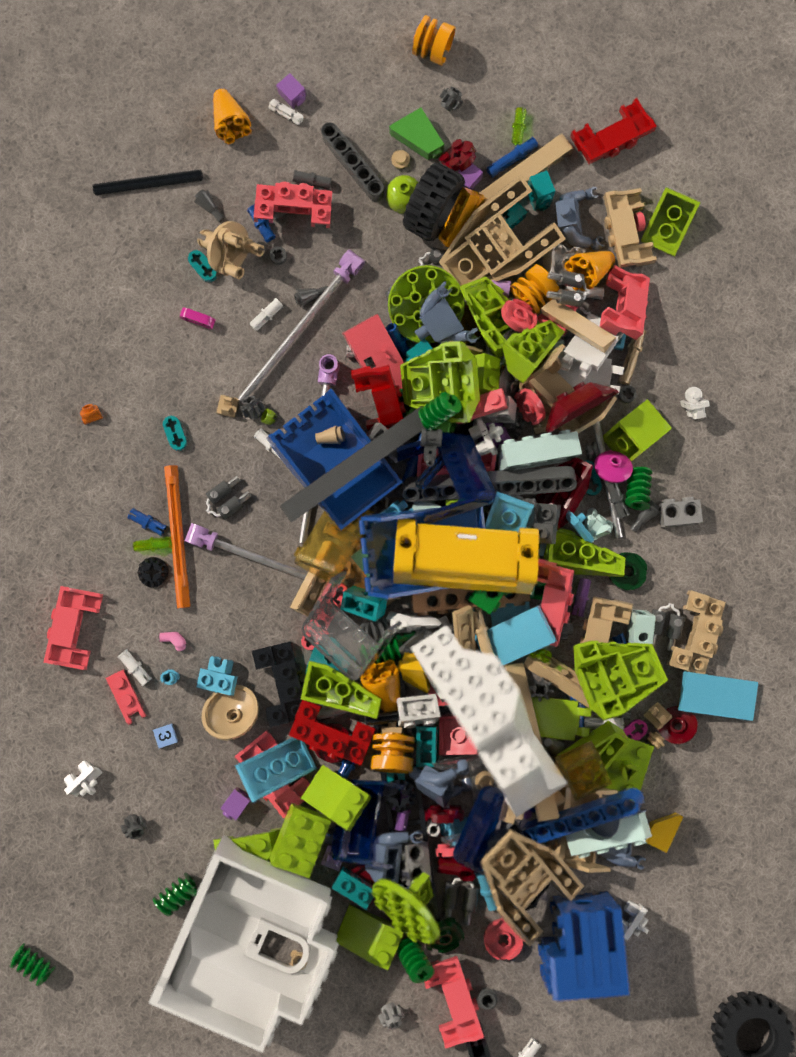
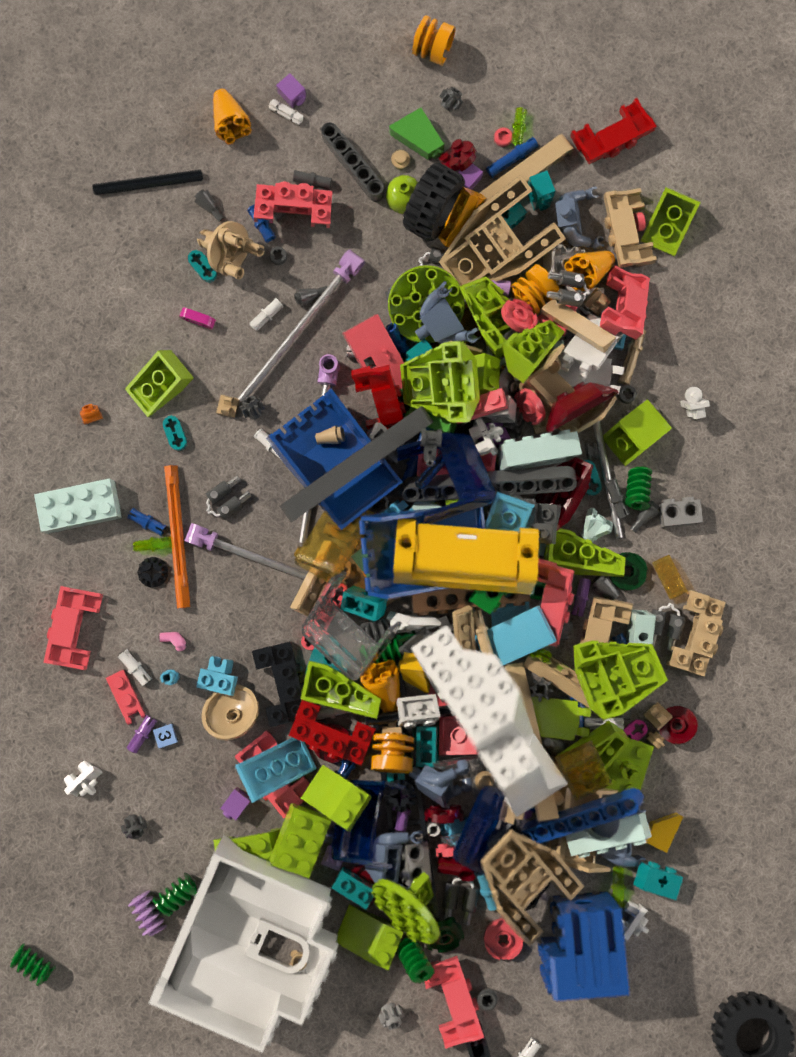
lime hinge [261,408,277,425] -> none
green piece [418,392,462,431] -> none
medium azure piece [566,510,594,543] -> none
dark pink dish [594,451,633,483] -> none
medium azure tile [678,671,758,721] -> none
none -> light aqua brick [34,478,122,534]
none -> lime slope [125,350,194,417]
none -> medium lavender axle [127,715,157,753]
none -> lavender piece [128,890,167,936]
none -> coral tile [494,128,513,147]
none -> tan tile [584,288,611,316]
none -> dark grey cone [591,576,620,600]
none -> clear neon green axle [611,866,626,908]
none -> teal brick [633,861,683,900]
none -> clear yellow slope [652,555,688,600]

